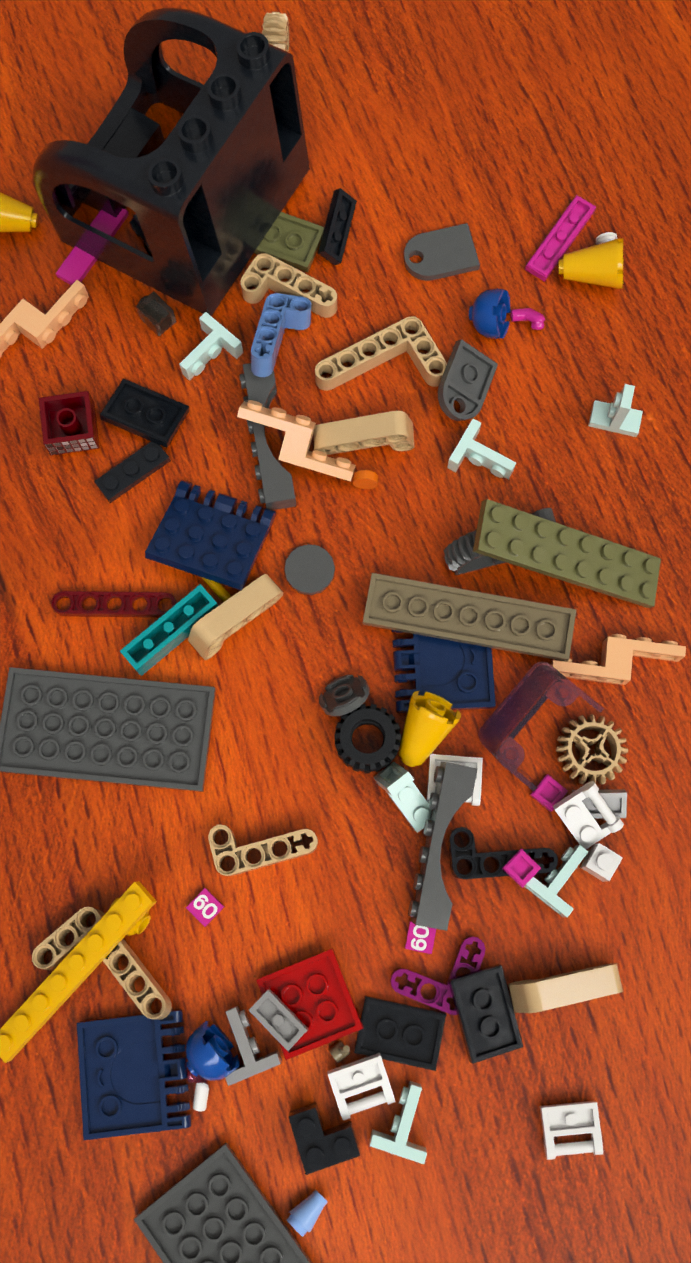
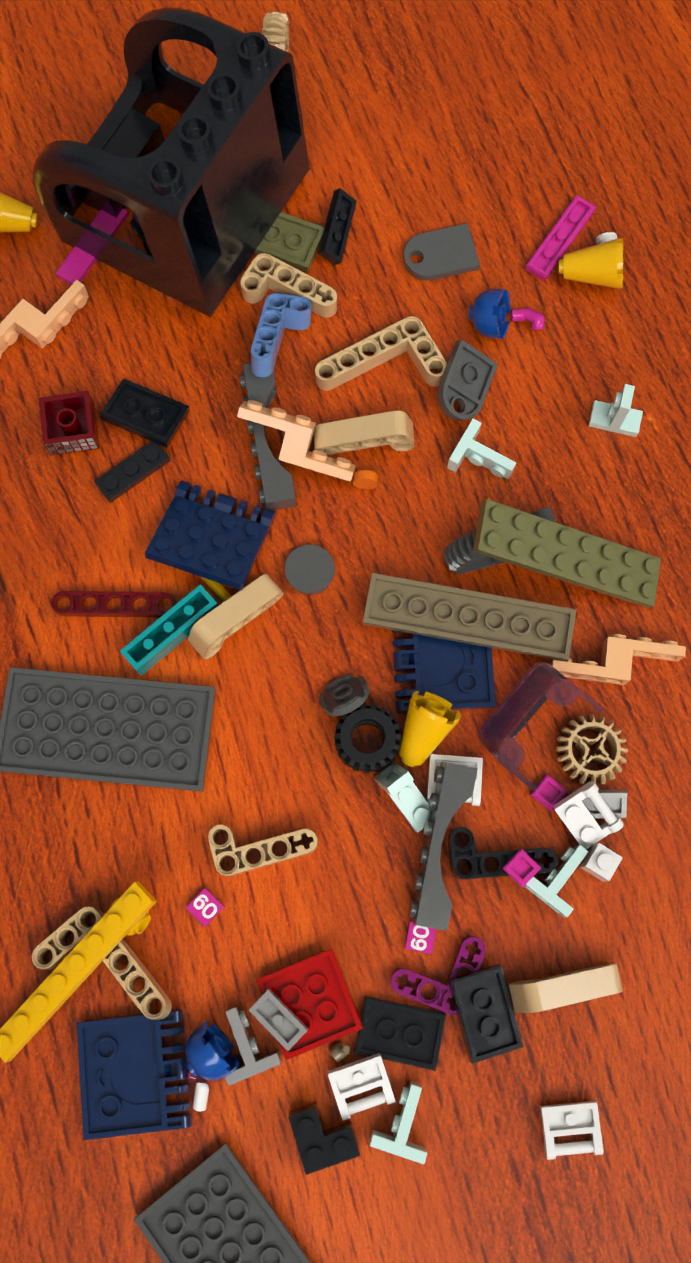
clear smoke brick [136,291,177,337] -> none
light aqua bracket [179,312,243,381] -> none
light blue cone [286,1189,328,1237] -> none

